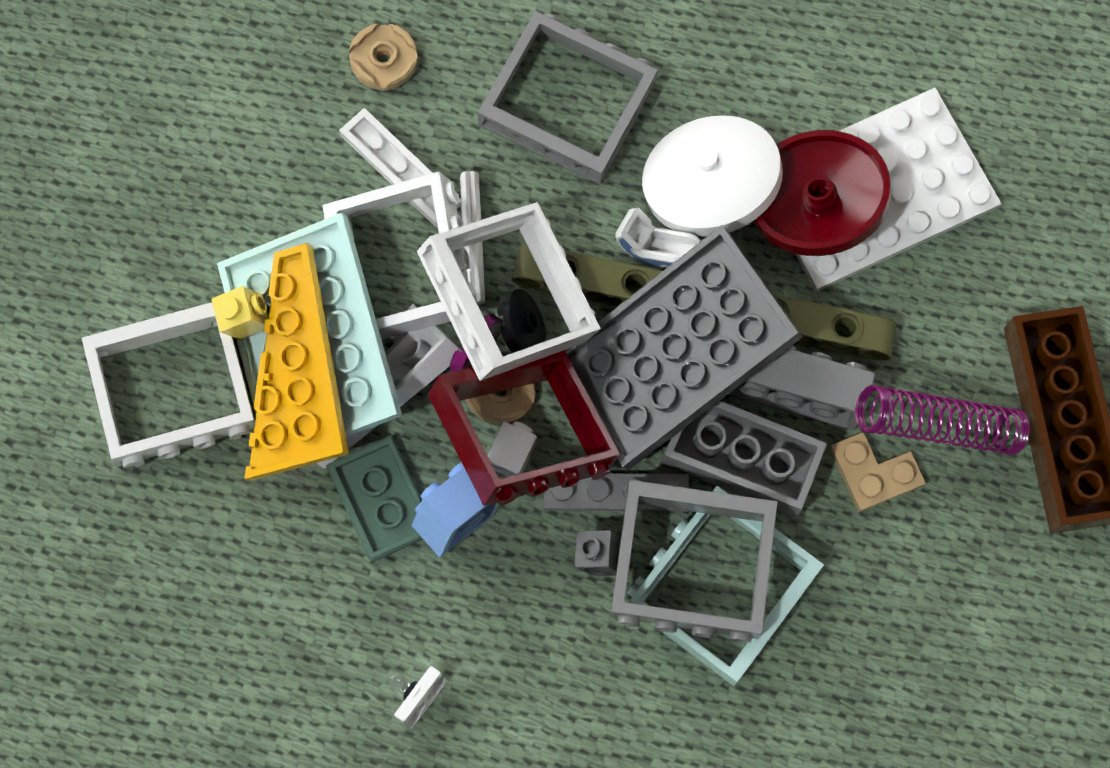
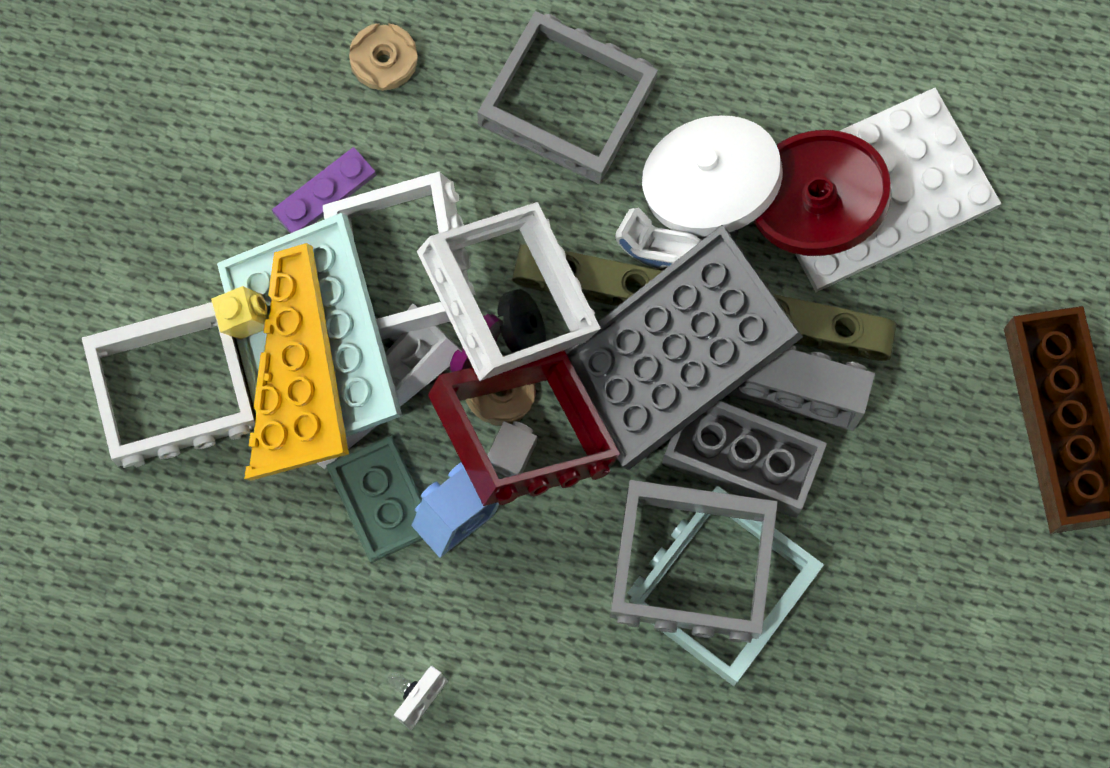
white plate [339,108,462,228] -> none
white axle [460,171,485,305] -> none
light grey plate [544,473,689,512] -> none
dark grey brick [574,530,621,576] -> none
tan plate [829,432,926,513] -> none
magenta piece [855,385,1030,455] -> none
none -> medium lavender plate [272,147,376,233]

